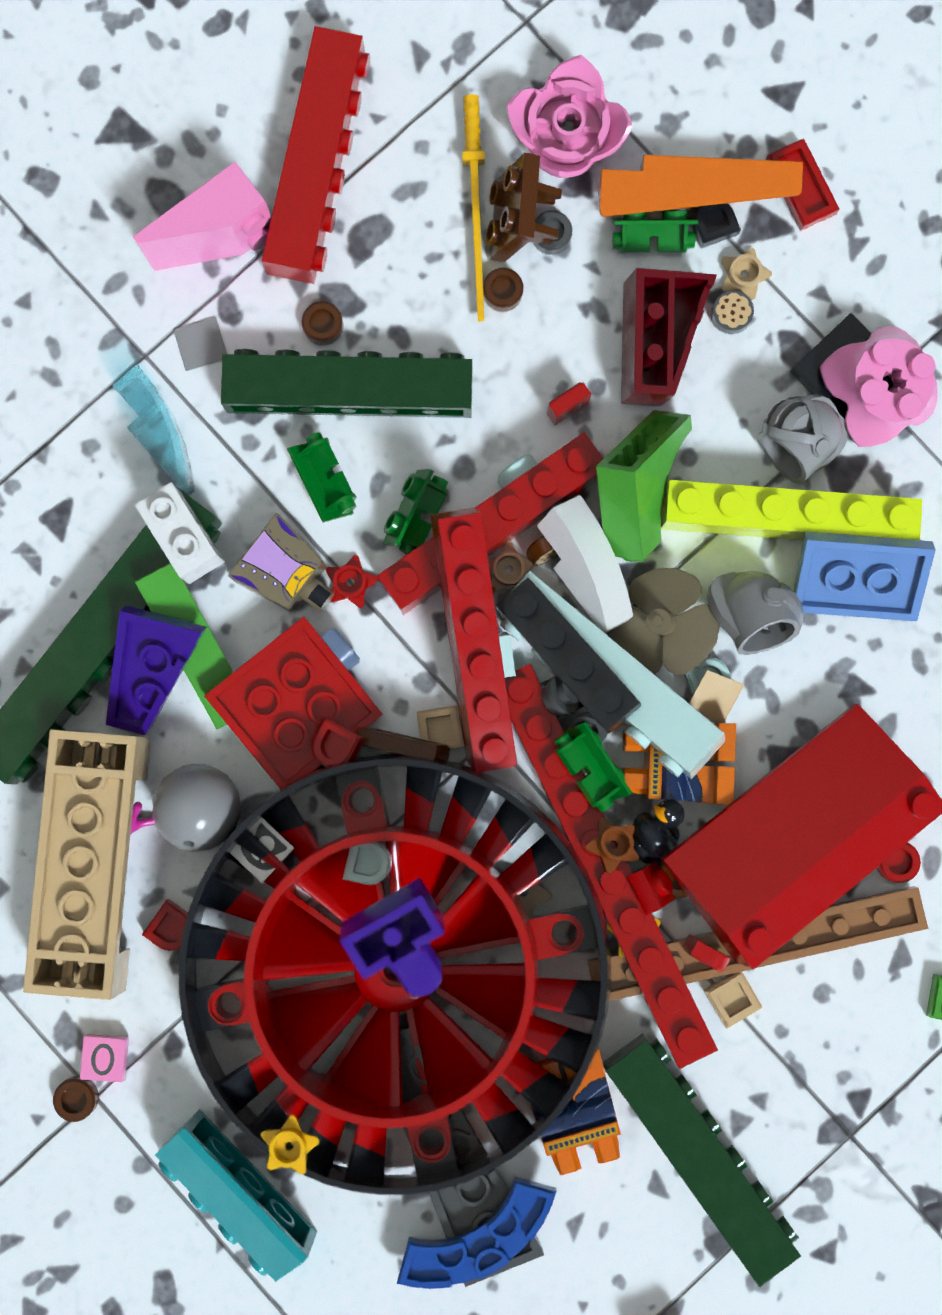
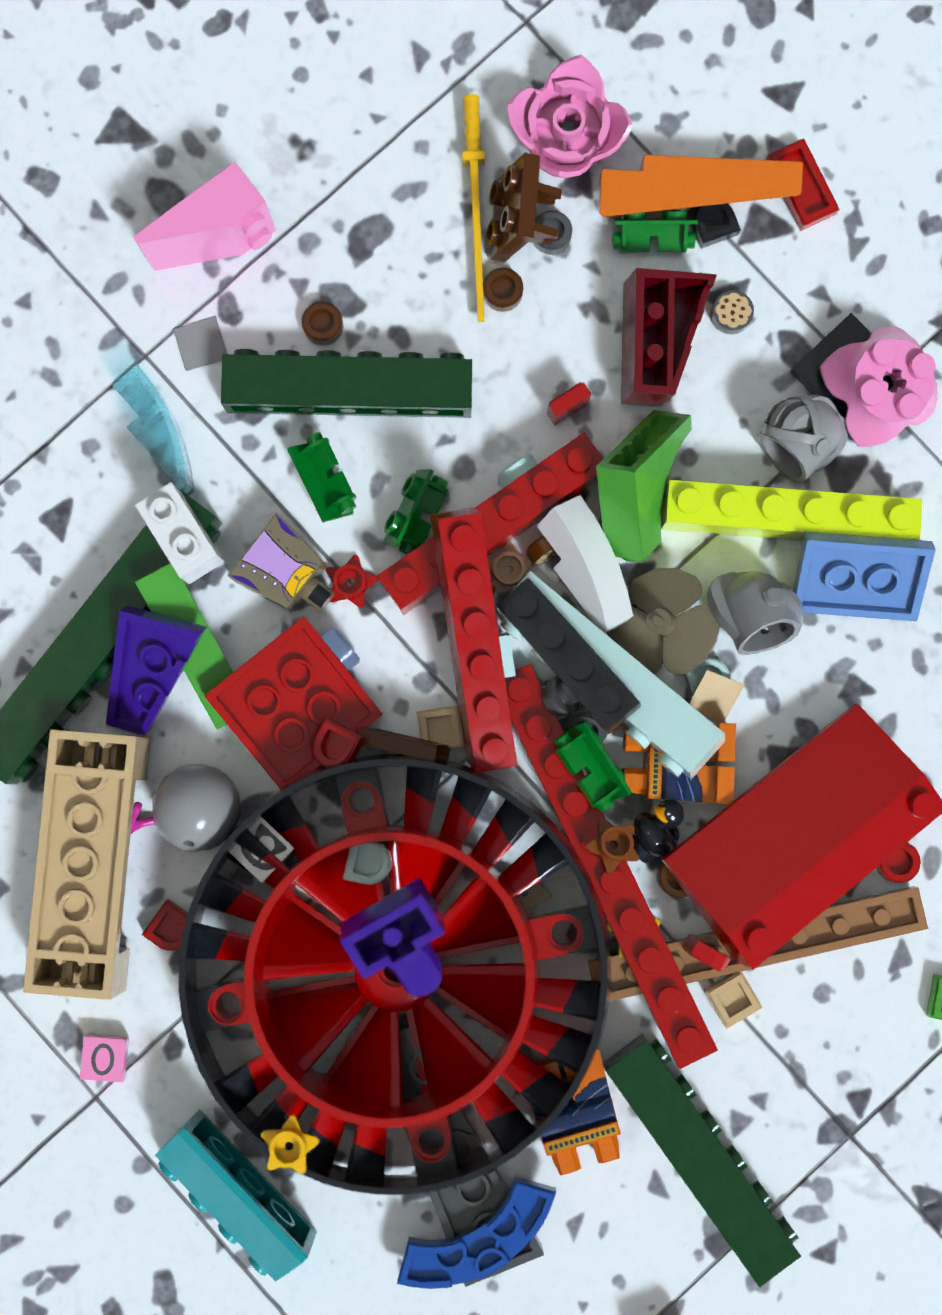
reddish brown tile [53,1076,99,1122] -> none
red brick [262,26,370,284] -> none
red plate [628,861,675,915] -> none
tan plate [721,248,773,300] -> none

